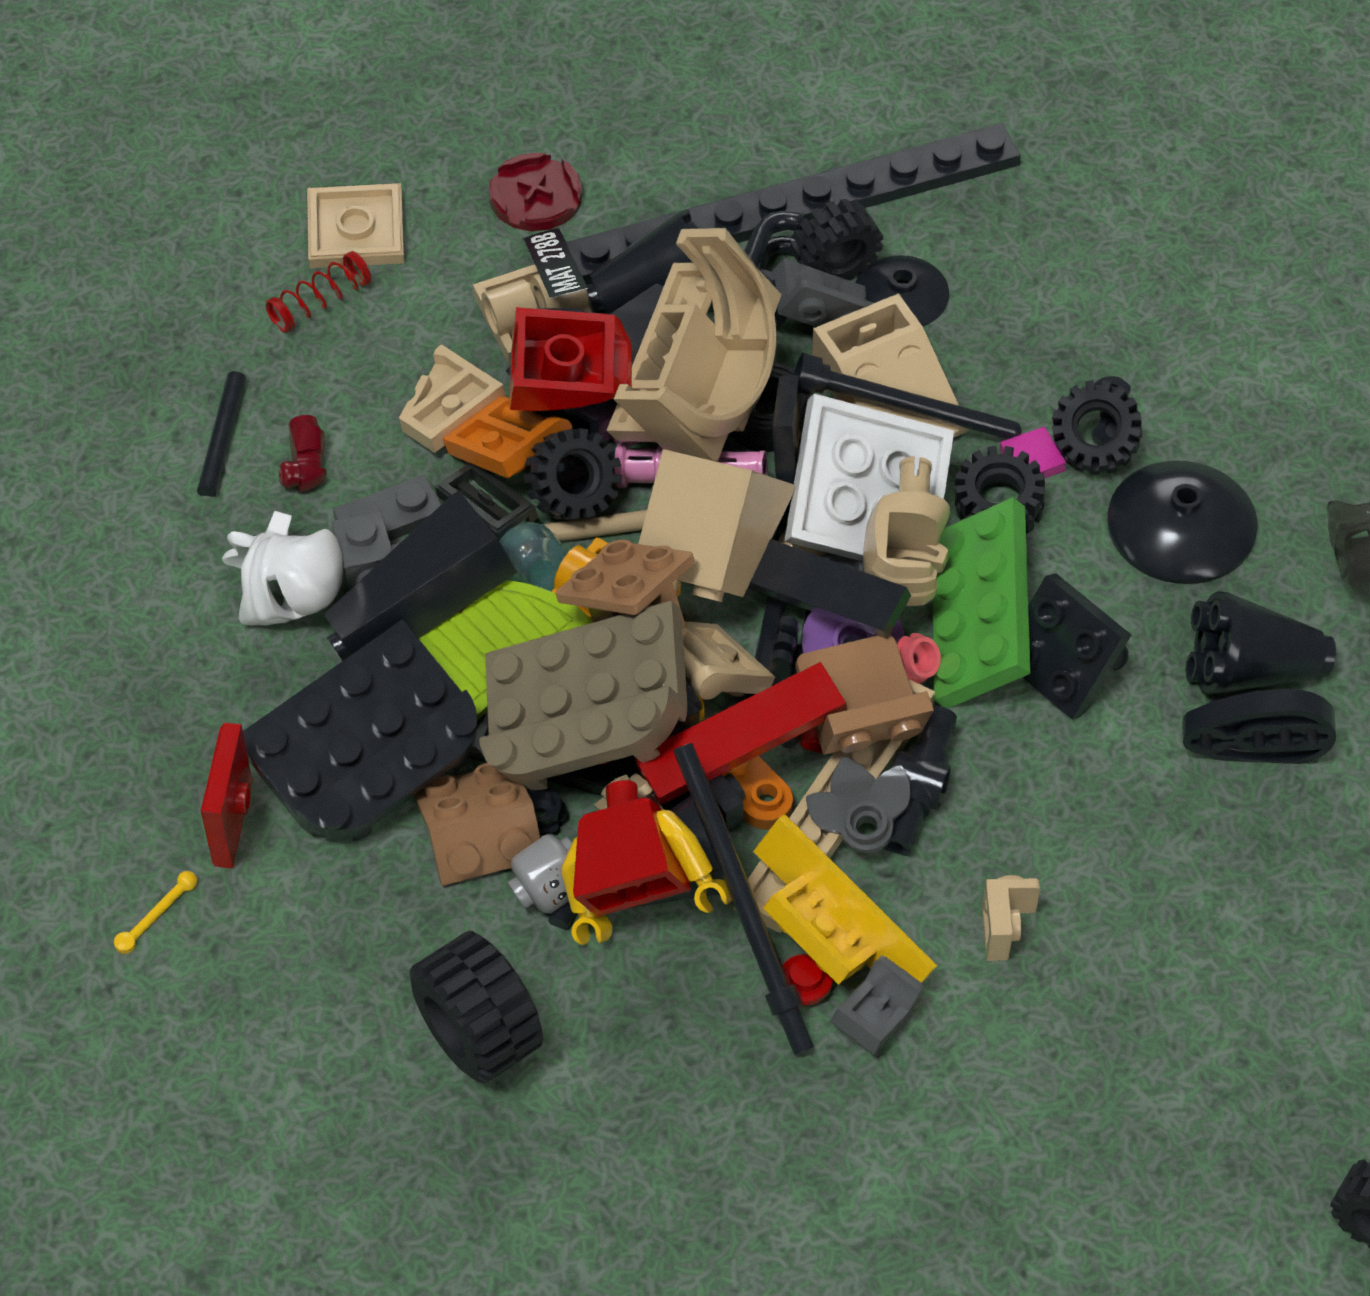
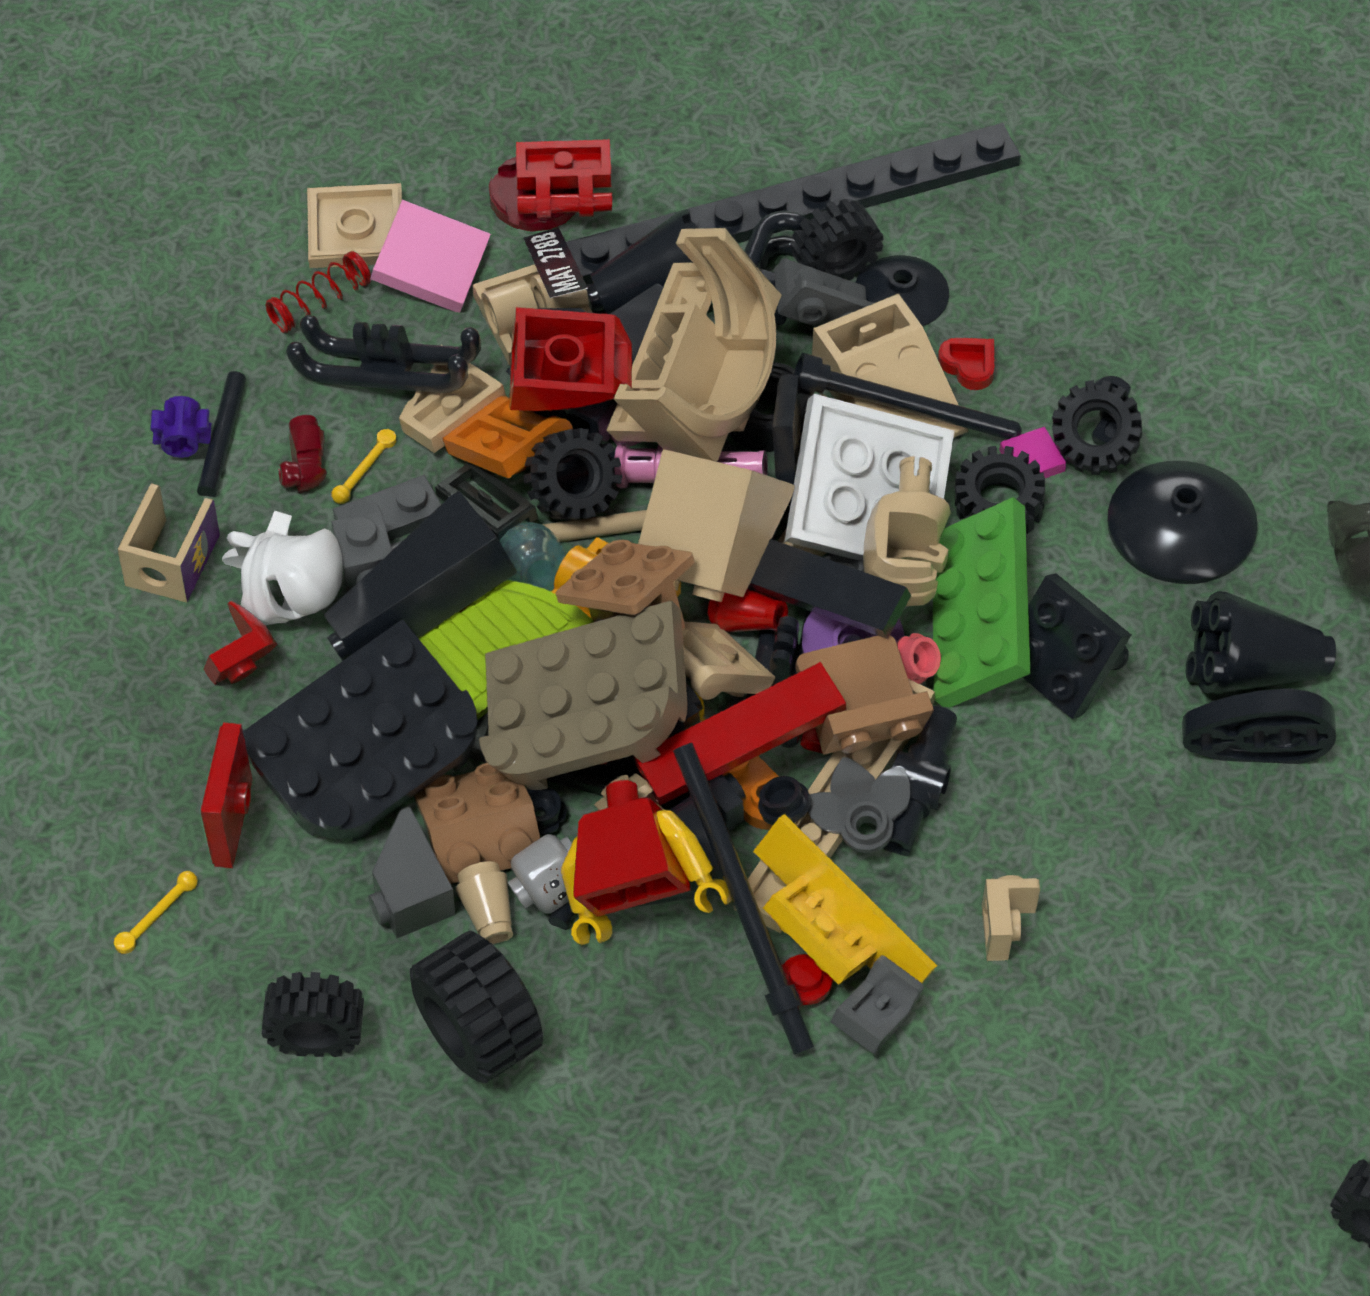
none -> tan piece [118,484,220,602]
none -> dark purple gear [150,396,212,458]
none -> red plate [203,601,278,685]
none -> black tyre [261,972,364,1057]
none -> black piece [286,315,481,393]
none -> yellow hinge [331,429,396,504]
none -> dark grey slope [368,807,455,939]
none -> bright pink tile [370,200,491,313]
none -> tan cone [456,861,513,944]
none -> red plate [516,139,612,218]
none -> red cone [708,588,788,633]
none -> black plate [758,776,811,825]
none -> red tile [938,338,994,390]

